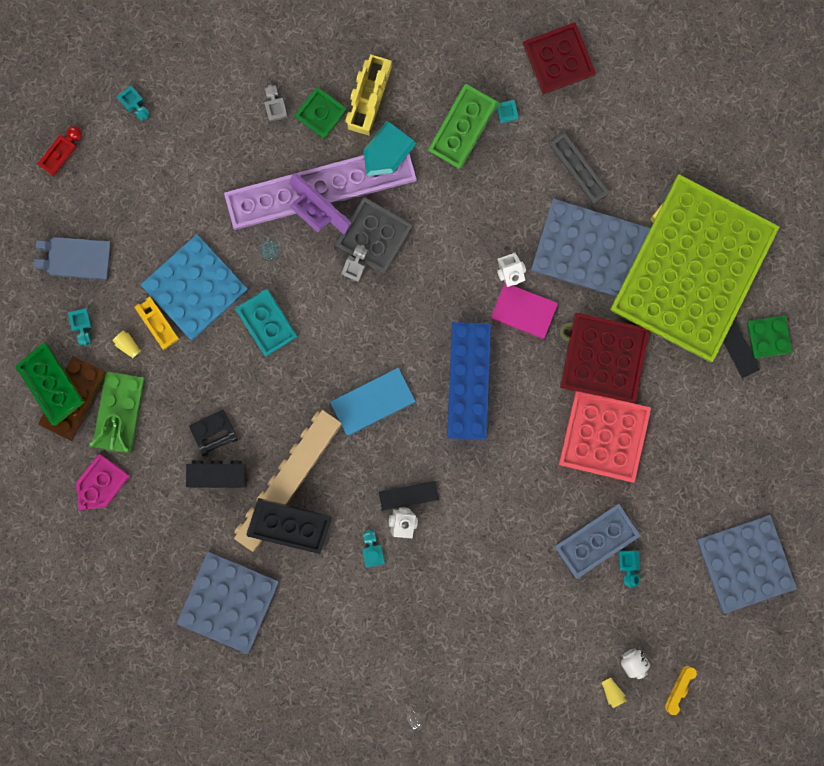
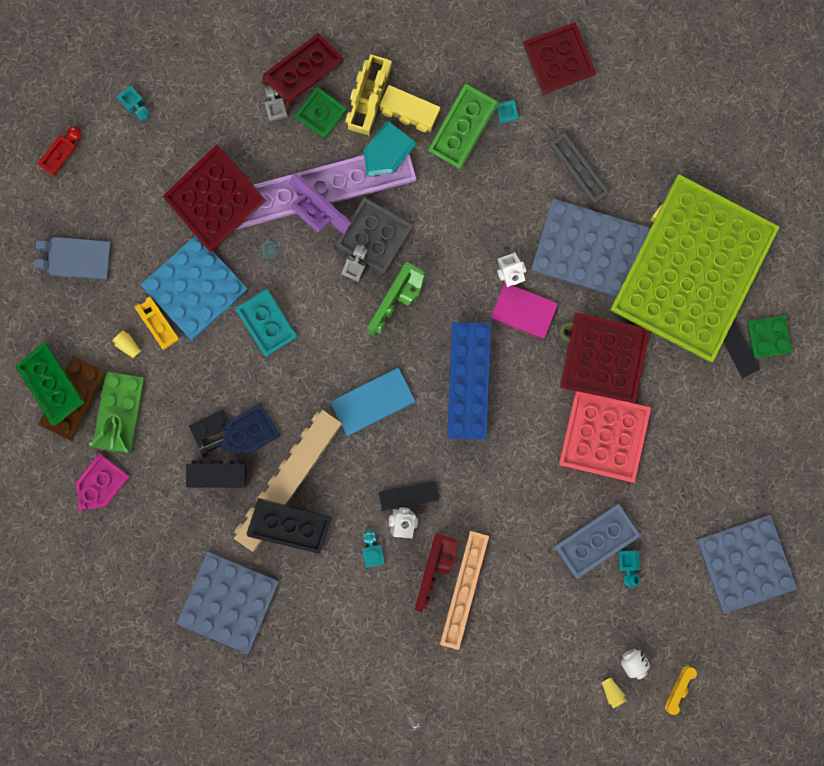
teal plate [68,308,92,346] -> none
none -> dark red plate [162,144,267,252]
none -> dark blue tile [221,403,280,455]
none -> dark red plate [262,33,344,110]
none -> bright green plate [367,262,424,337]
none -> light yellow brick [379,85,440,132]
none -> dark red plate [414,533,457,612]
none -> light nougat plate [440,531,489,650]

